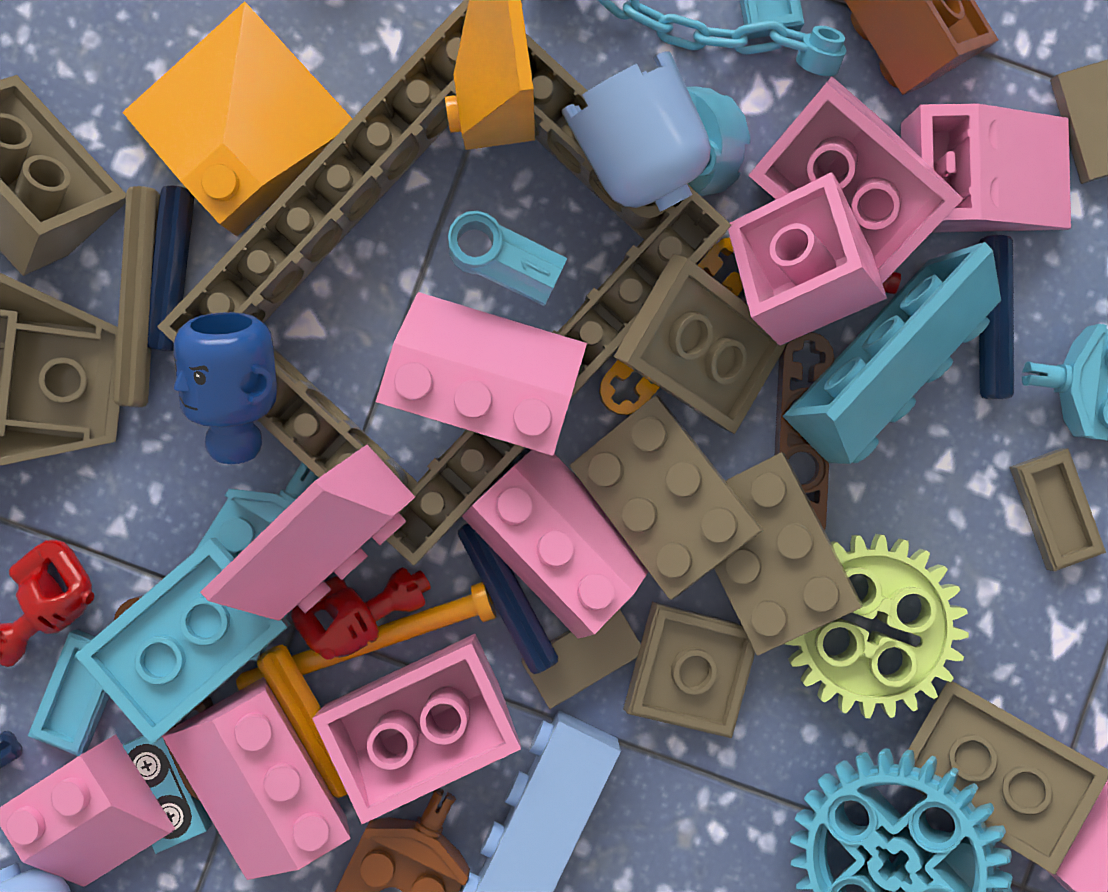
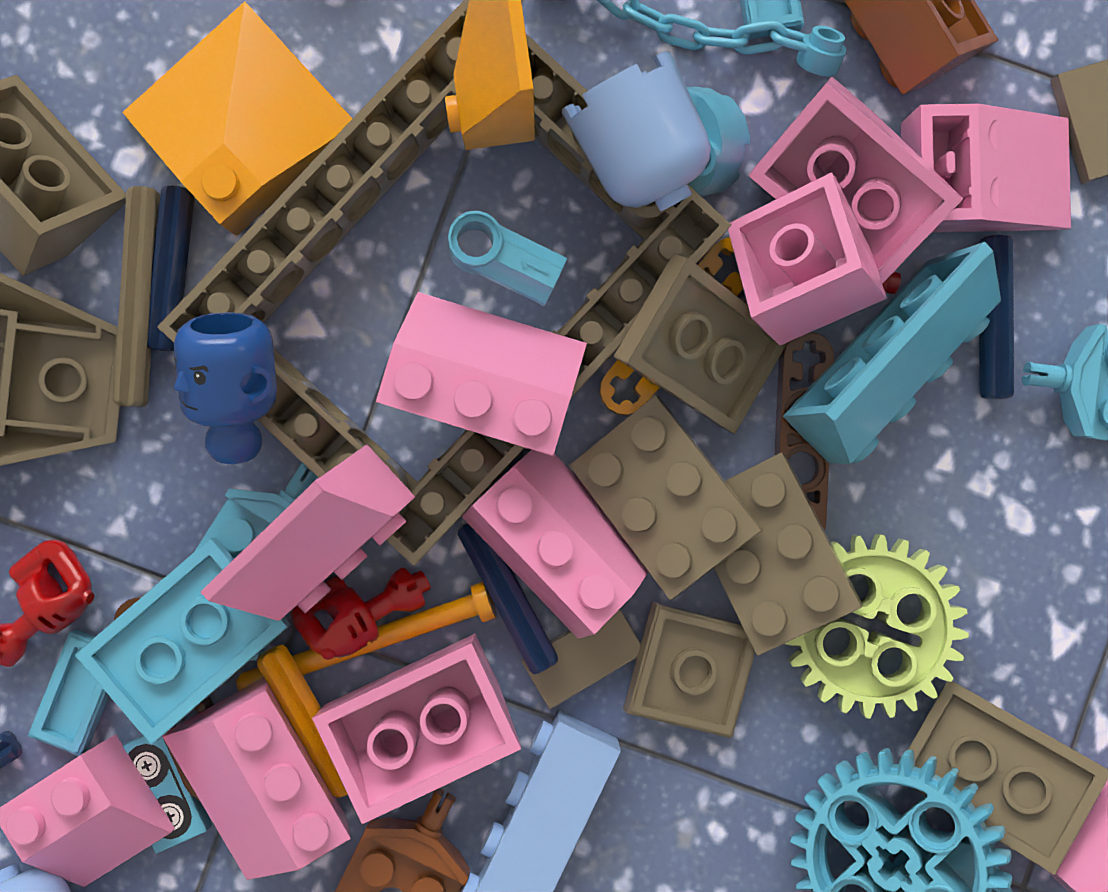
dark tan tile [1009,448,1106,571] -> none

